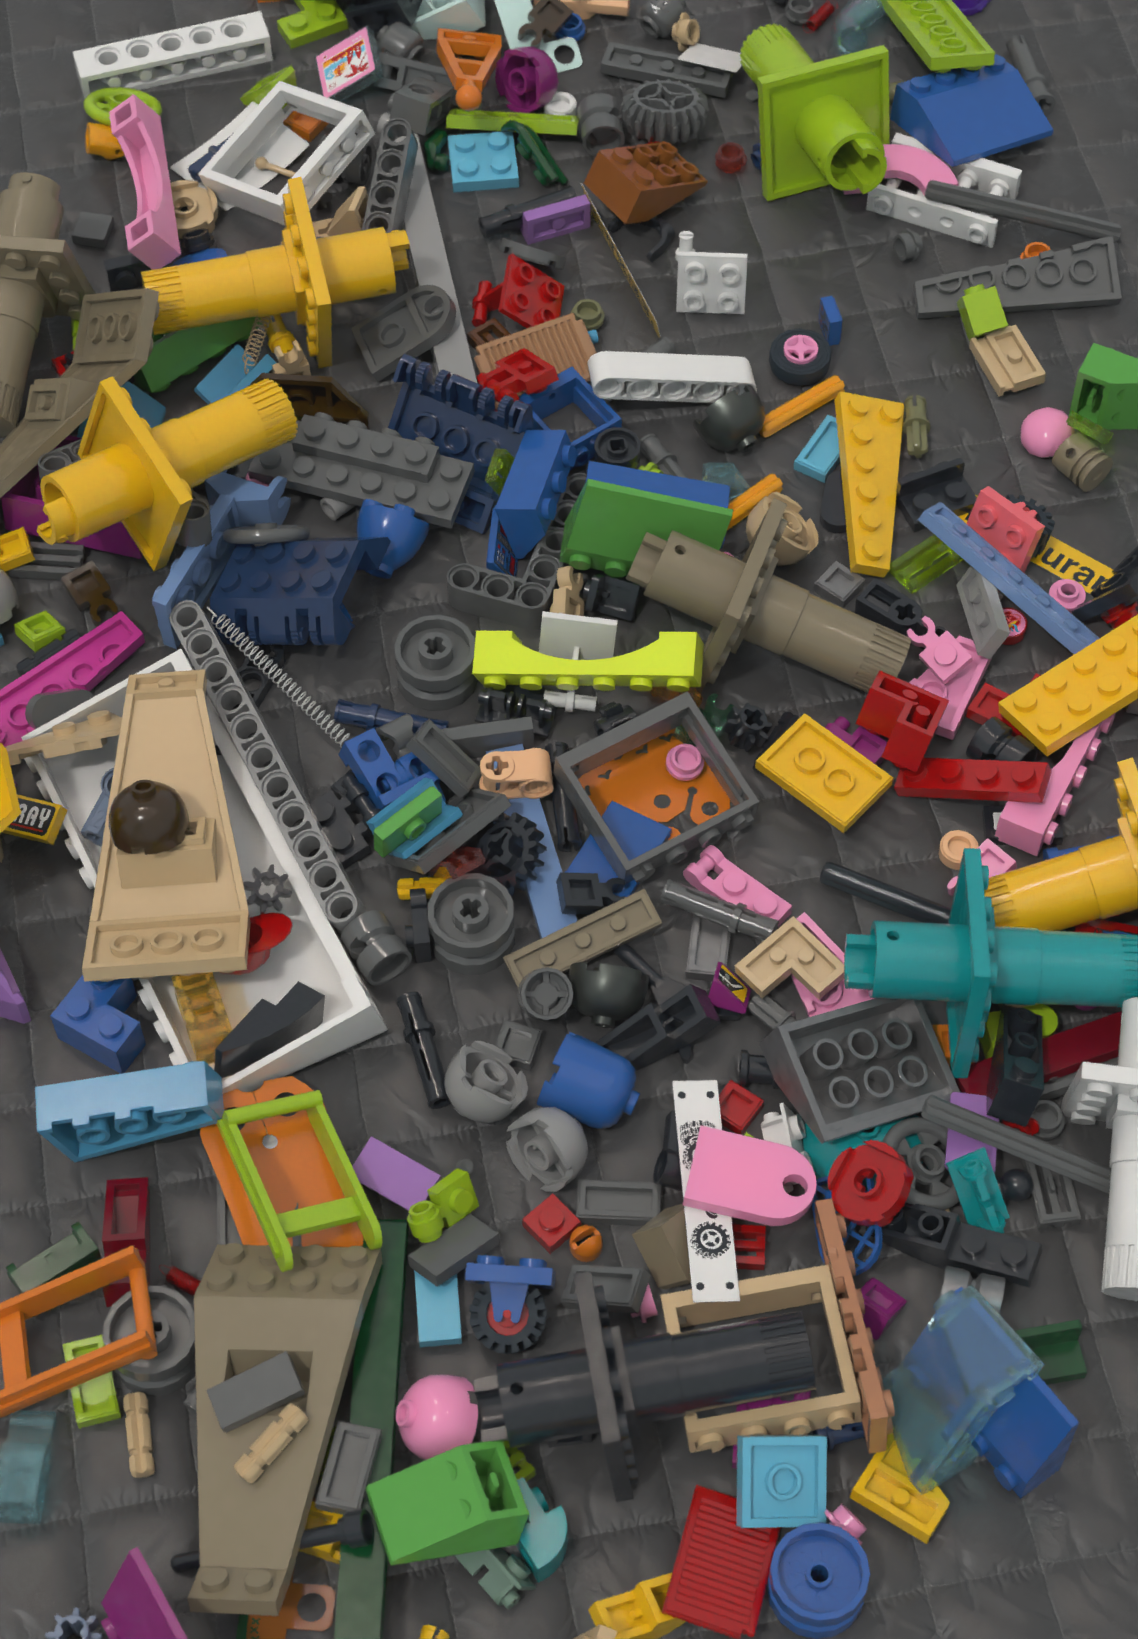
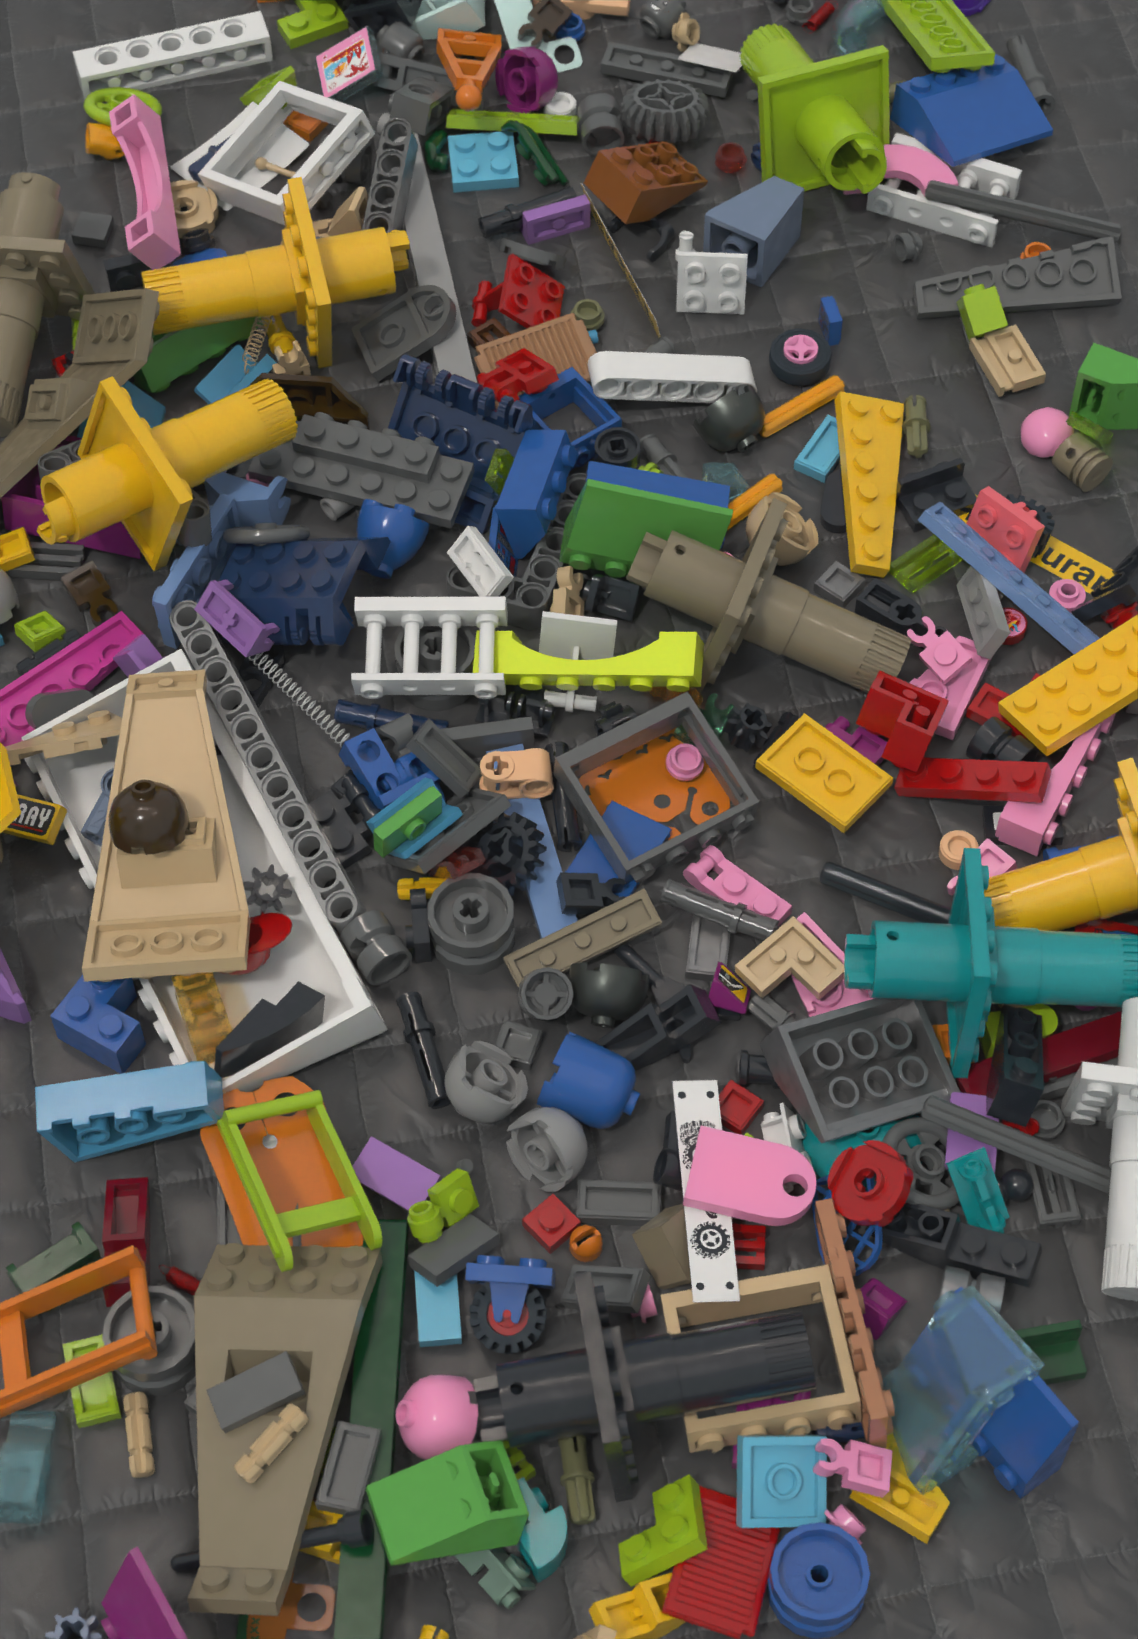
none -> medium lavender panel [113,634,166,678]
none -> medium lavender hinge [194,580,280,657]
none -> white fence [351,596,508,699]
none -> white plate [447,526,514,597]
none -> olive axle [558,1435,595,1525]
none -> lime plate [618,1474,708,1587]
none -> sand blue slope [703,176,804,288]
none -> bright pink plate [813,1438,892,1498]

